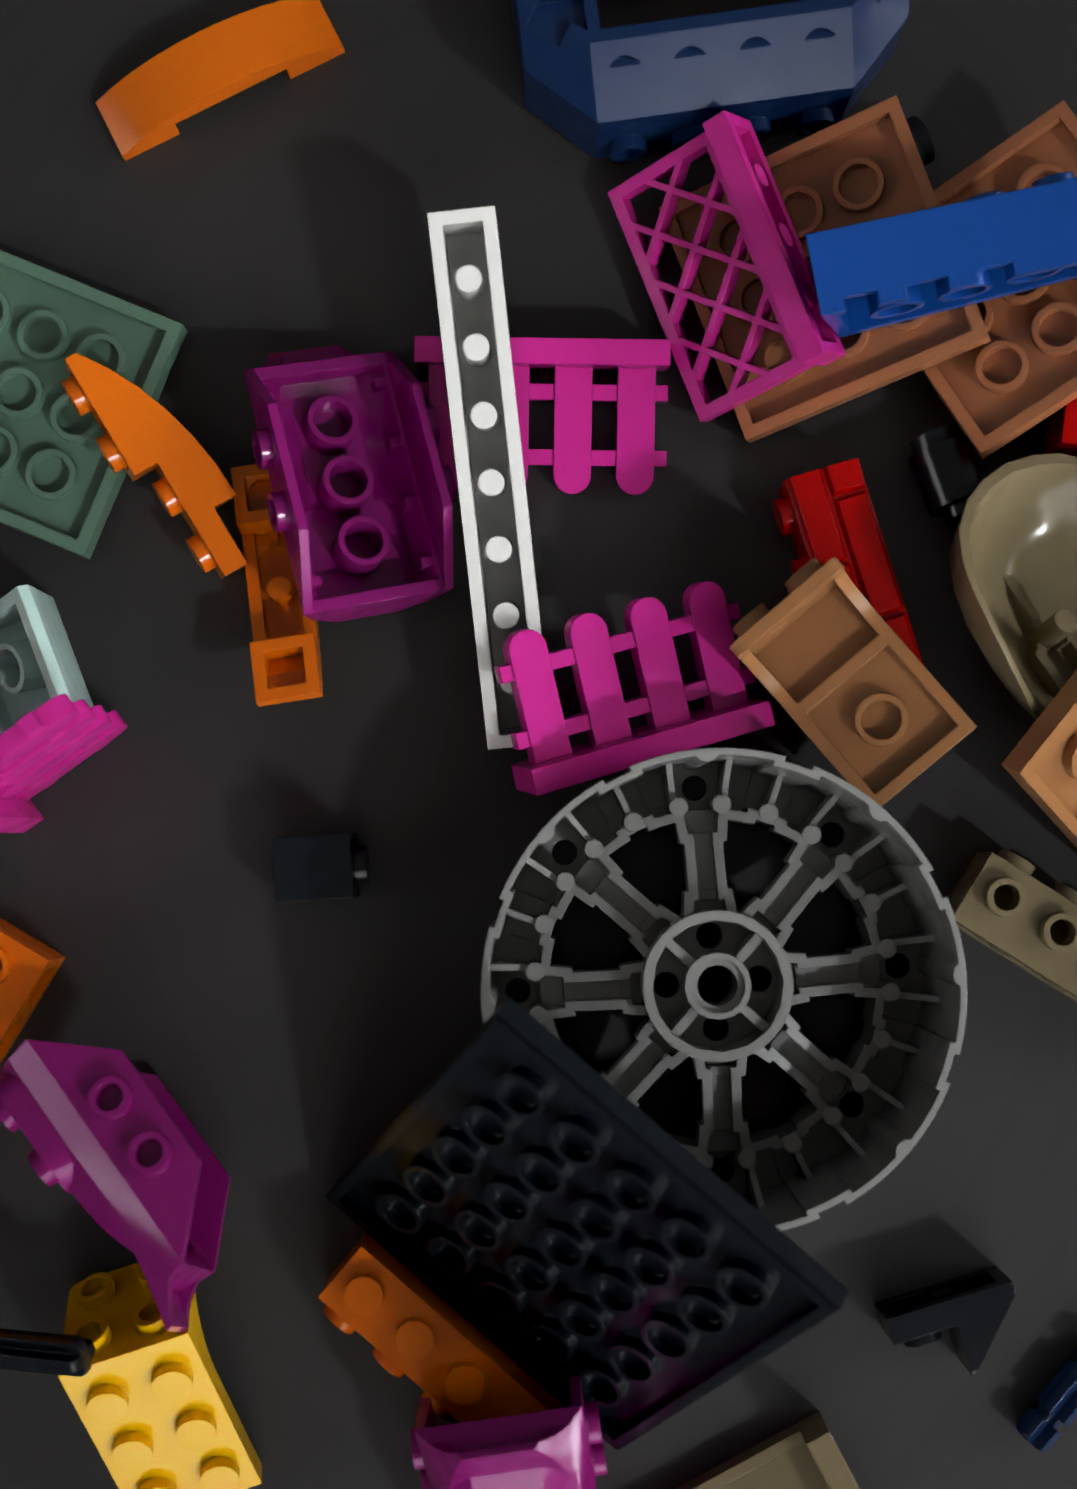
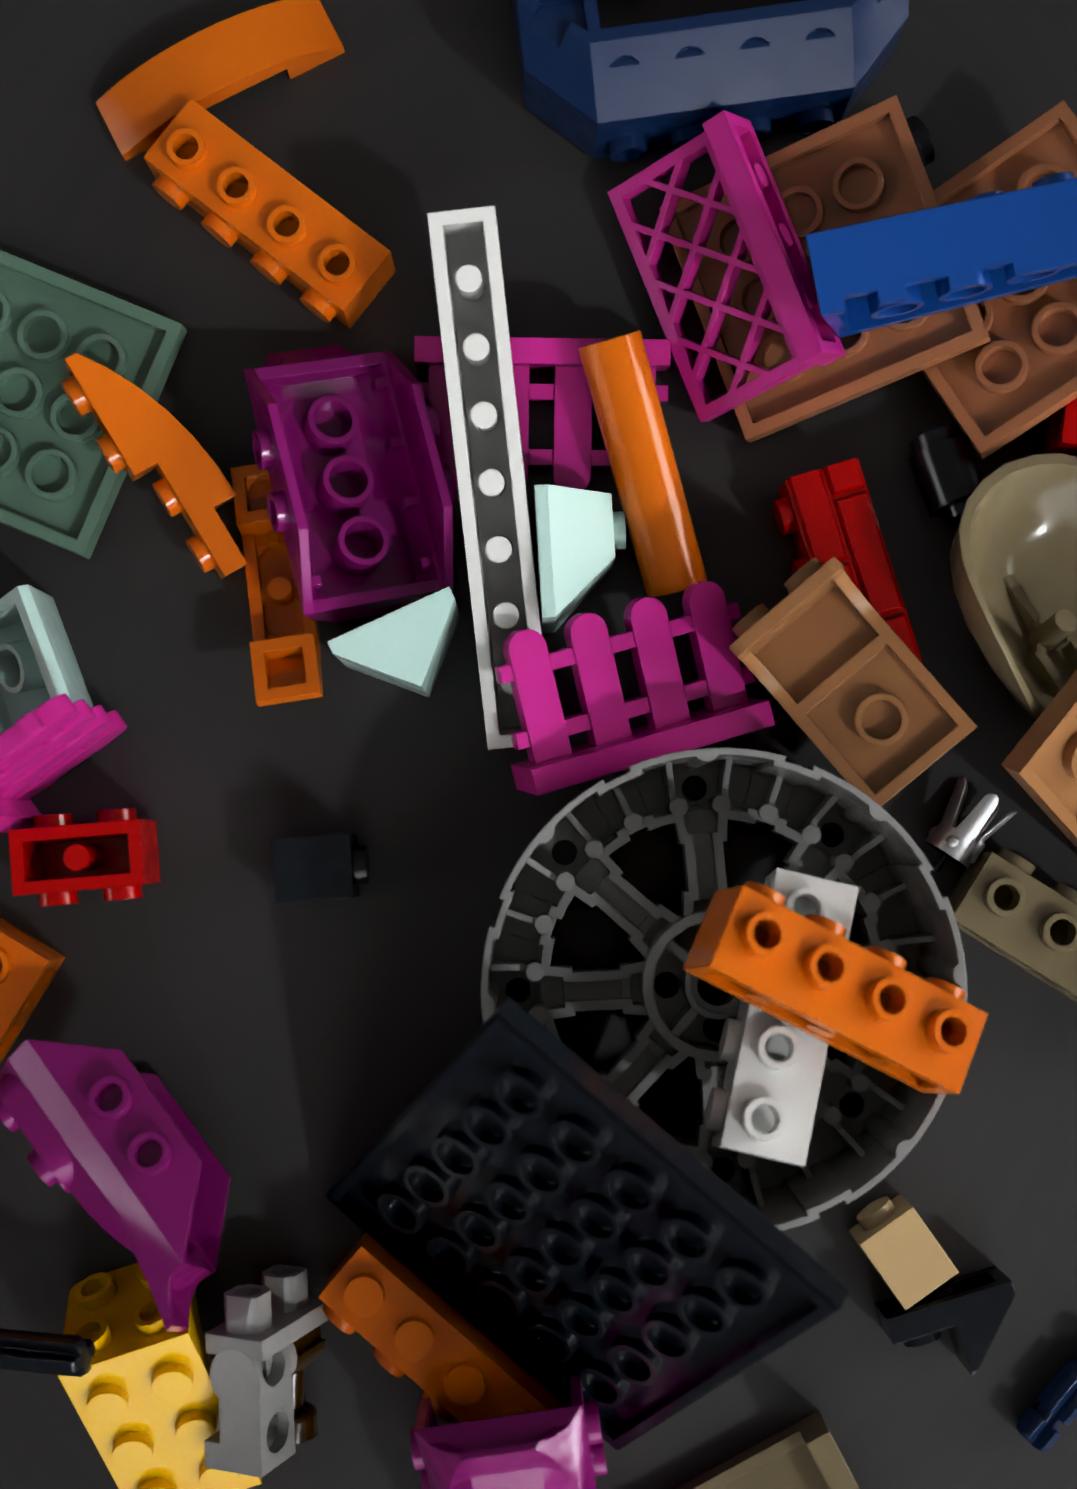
none -> red brick [8,808,161,907]
none -> orange brick [143,98,396,329]
none -> light grey hips [205,1264,329,1478]
none -> light aqua slope [327,586,460,698]
none -> light aqua slope [534,484,626,633]
none -> orange brick [578,330,707,597]
none -> orange brick [682,882,988,1094]
none -> white brick [704,868,859,1167]
none -> tan brick [848,1194,959,1311]
none -> flat silver piece [925,775,1017,872]

